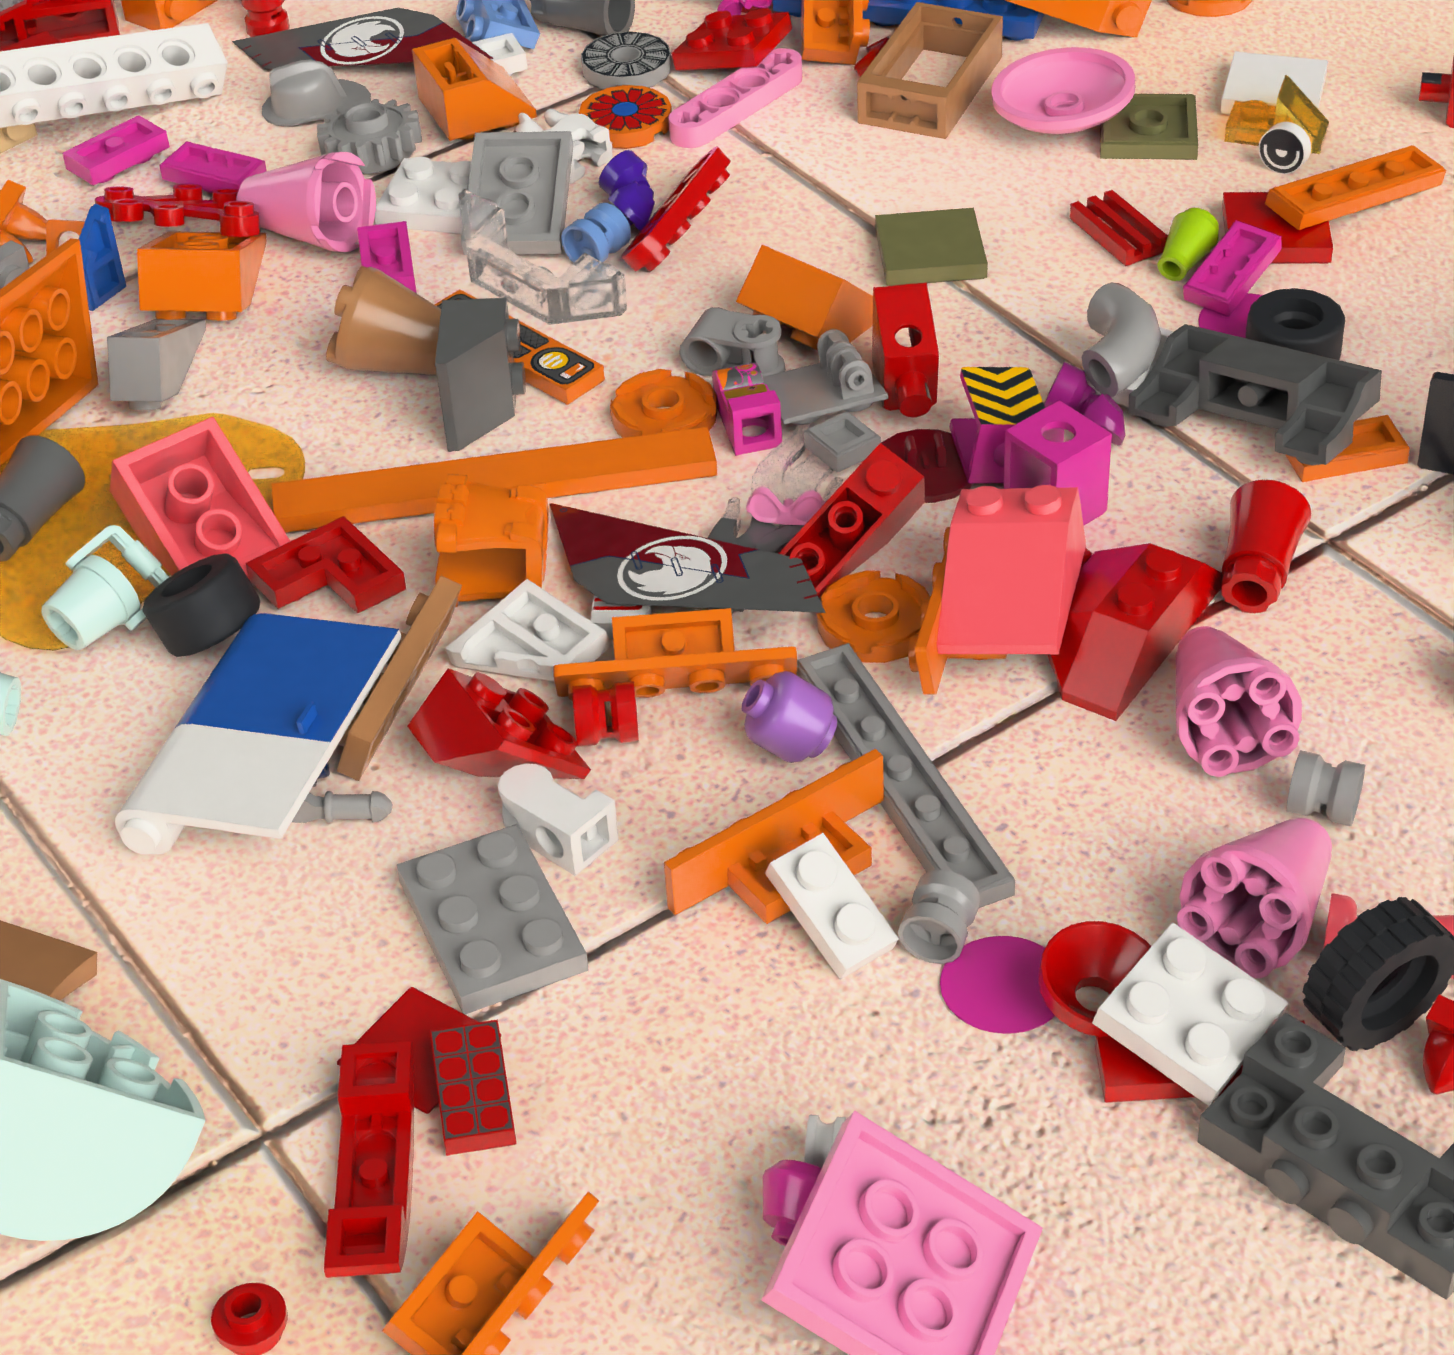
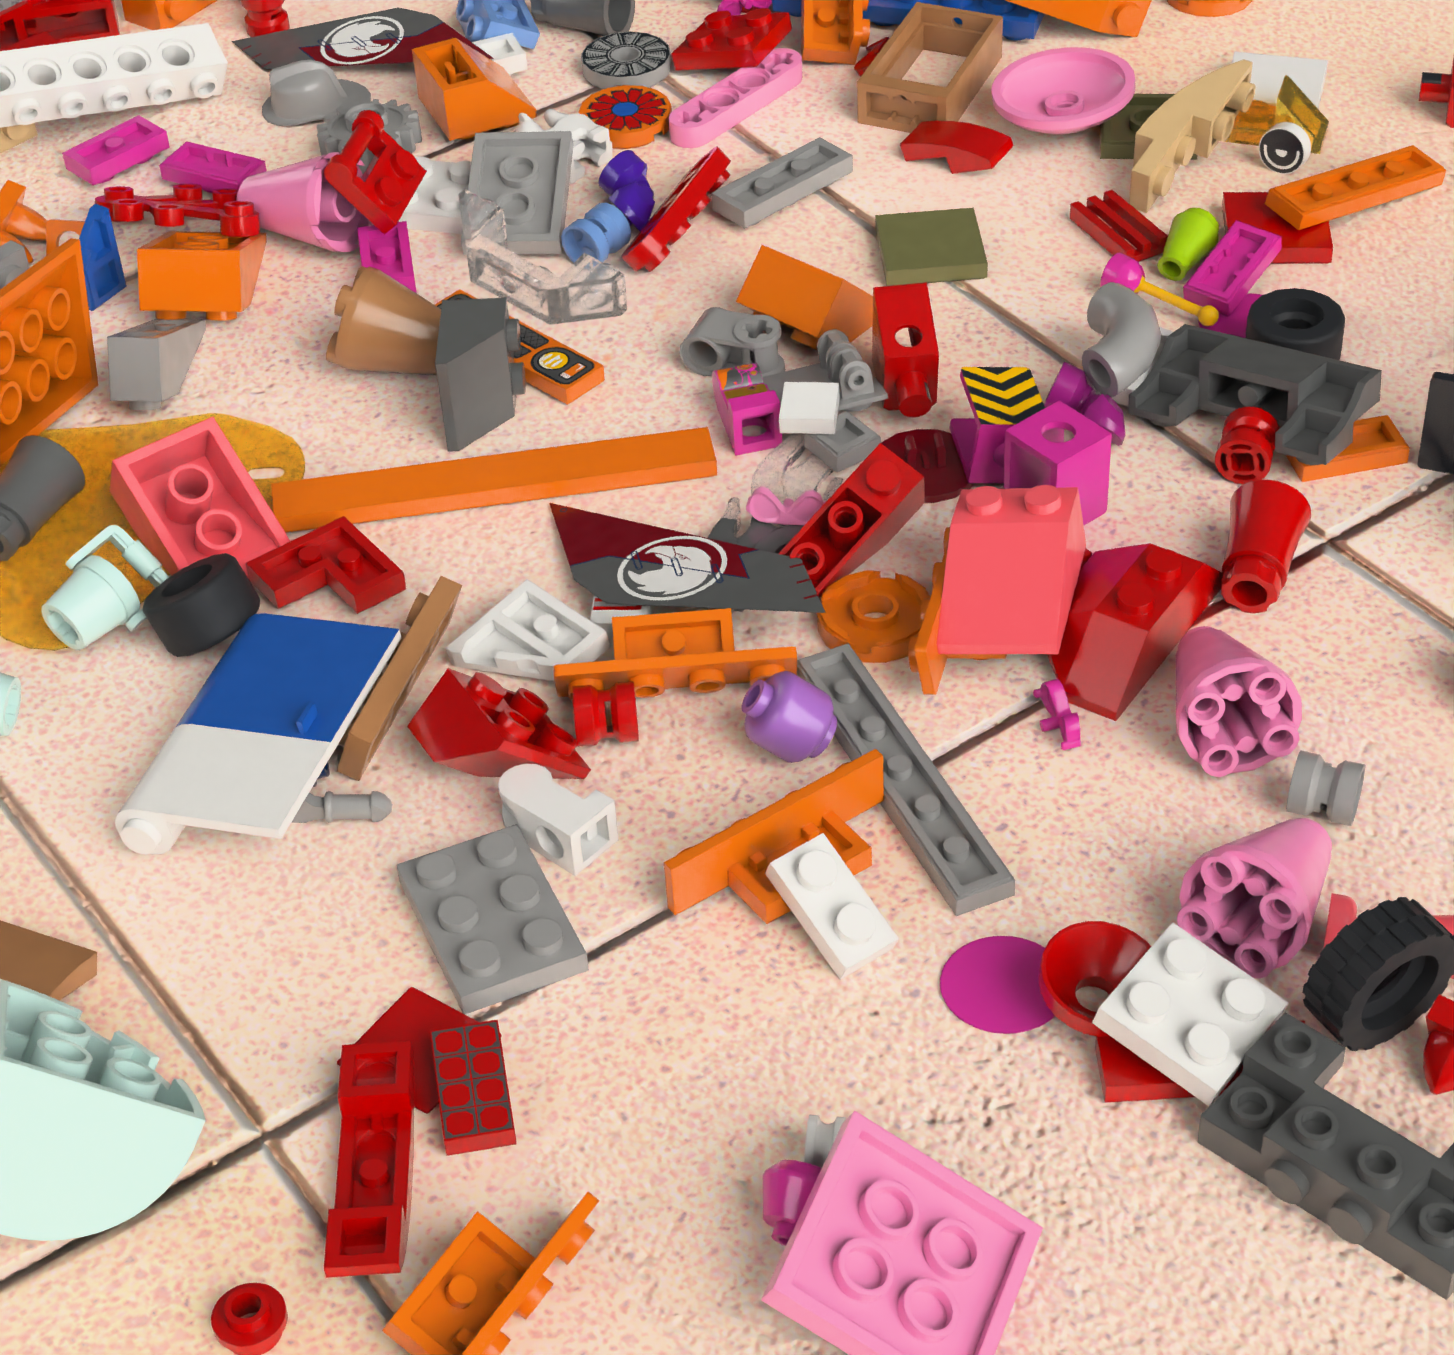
orange piece [434,474,549,607] -> none
orange tile [610,369,717,438] -> none
light grey wheel [898,869,981,964] -> none
none -> red plate [324,110,427,235]
none -> light grey plate [711,137,853,229]
none -> white tile [779,382,840,434]
none -> red slope [900,120,1014,174]
none -> dark pink piece [1033,679,1081,751]
none -> hinge [1100,252,1219,326]
none -> tan slope [1129,59,1256,213]
none -> red wheel [1214,406,1280,484]

